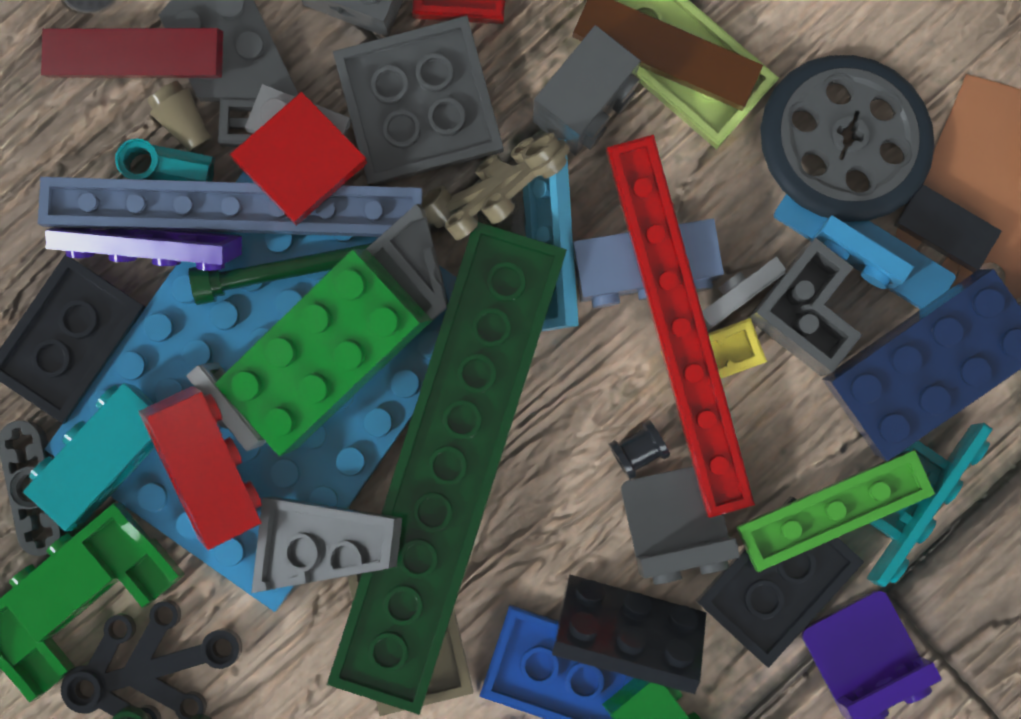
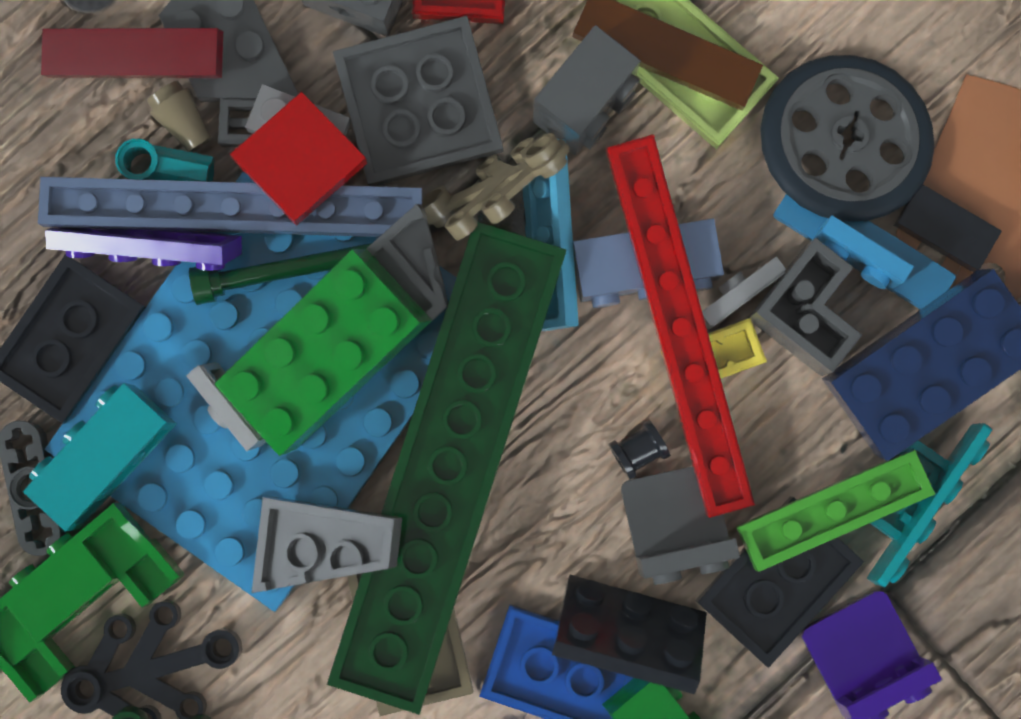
red brick [138,386,262,550] -> none

